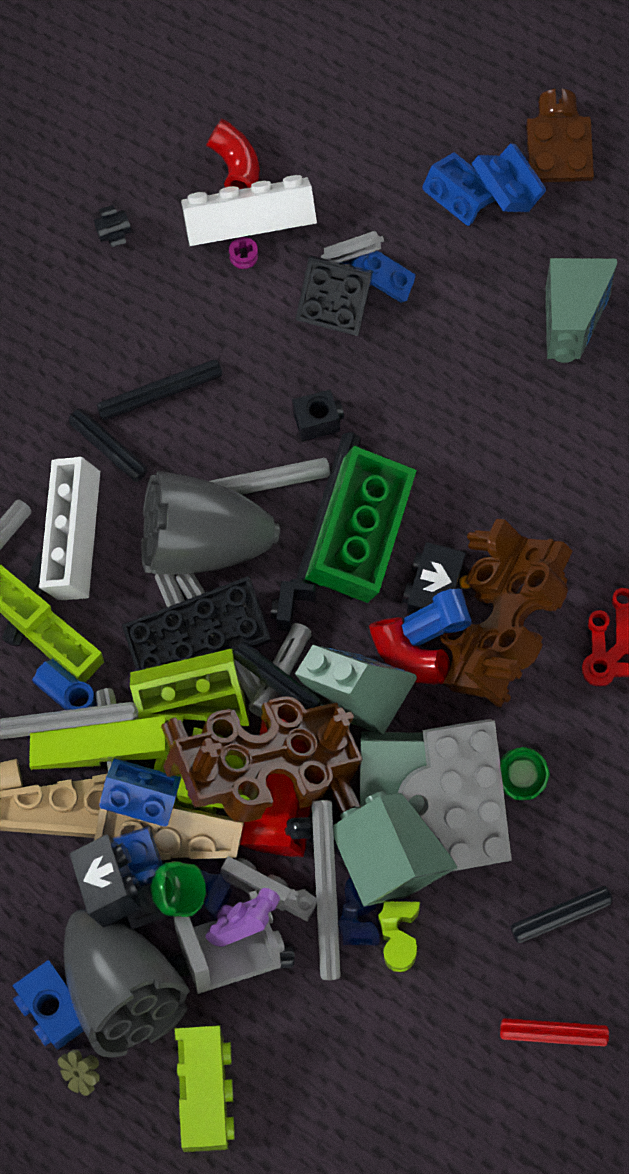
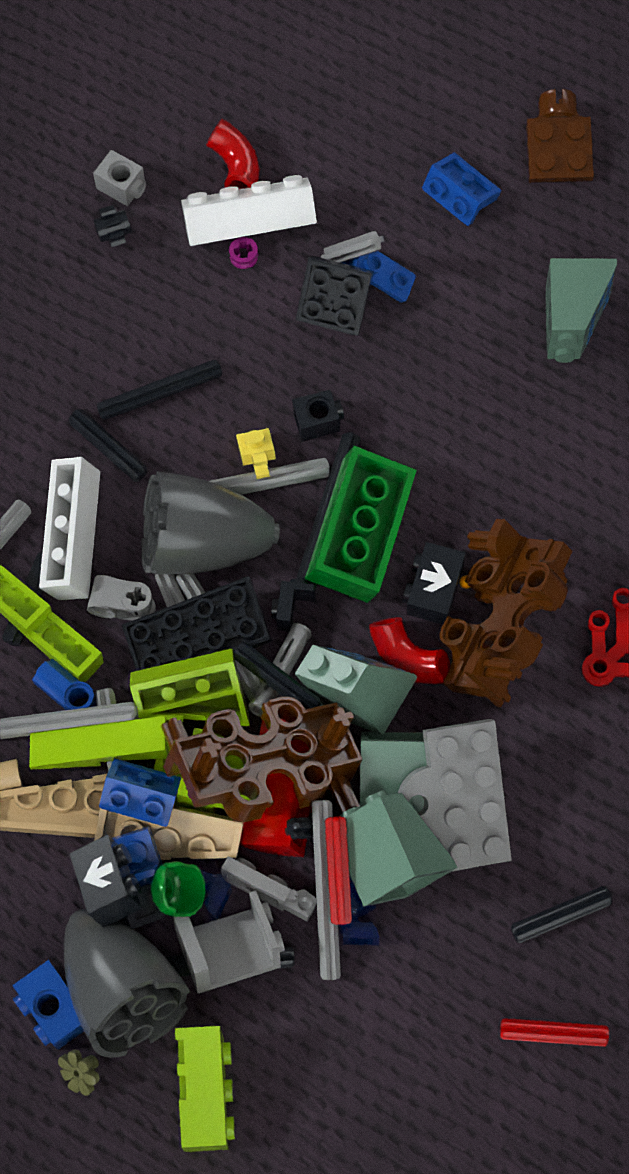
medium lavender plate [206,888,280,947] -> none
lime leg [378,901,420,972] -> none
blue piece [402,589,472,646] -> none
blue bracket [472,144,546,212] -> none
green hair [500,747,550,800] -> none
none -> light grey piece [87,575,156,621]
none -> light grey brick [93,150,146,206]
none -> light yellow plate [236,428,276,479]
none -> red axle [325,816,352,925]

